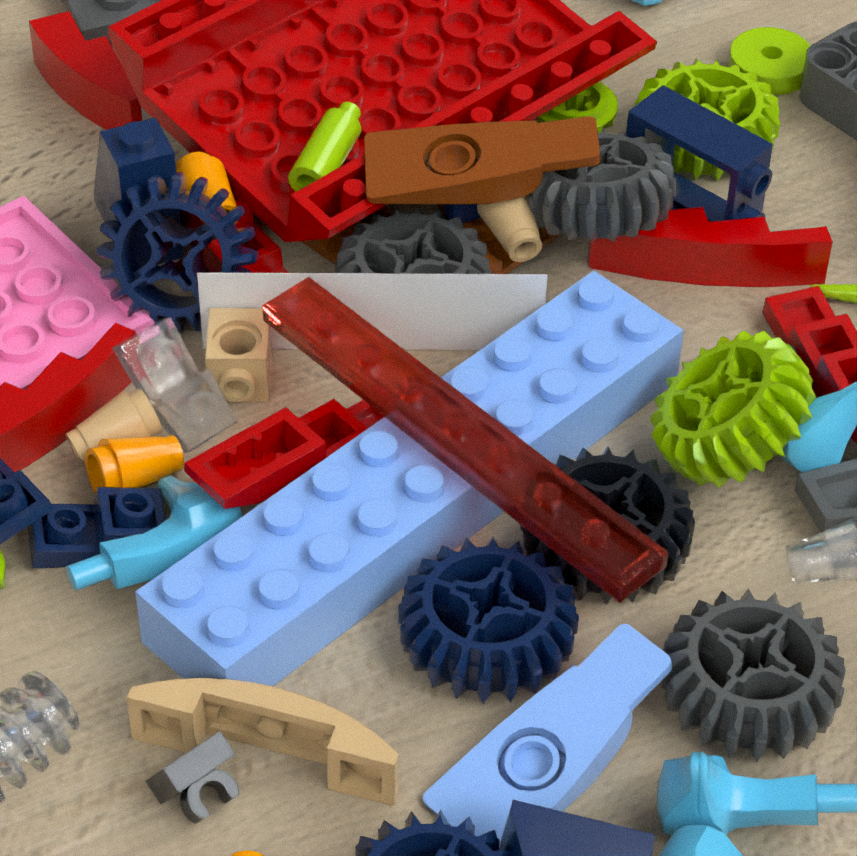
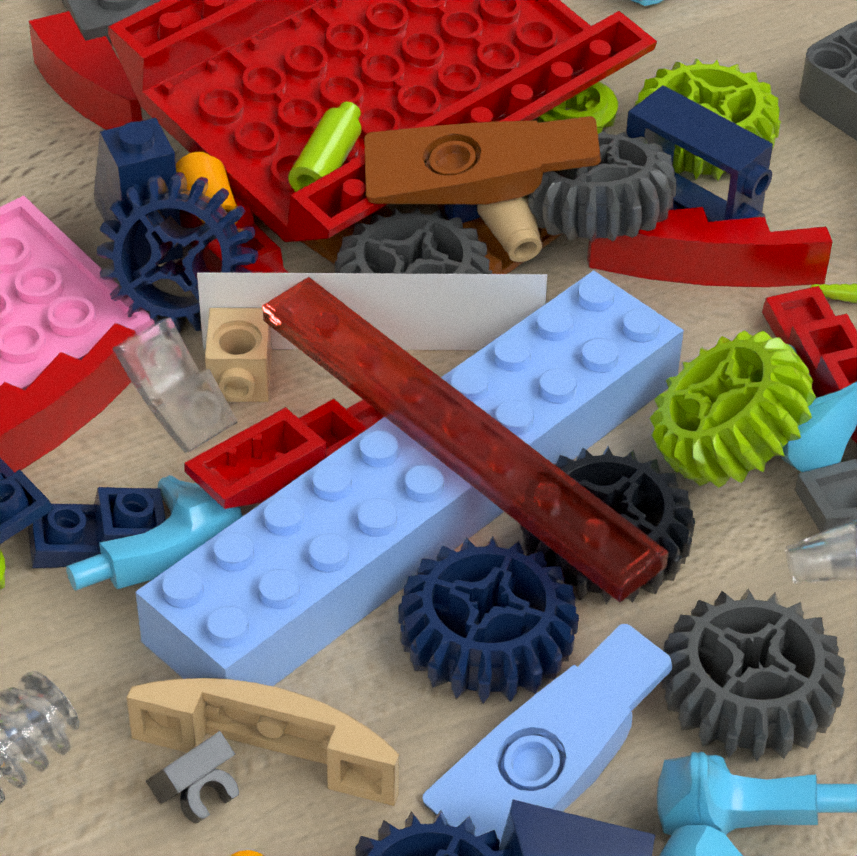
tan cone [65,389,163,467] -> none
light orange cone [85,435,184,494] -> none
lime piece [728,27,811,95] -> none

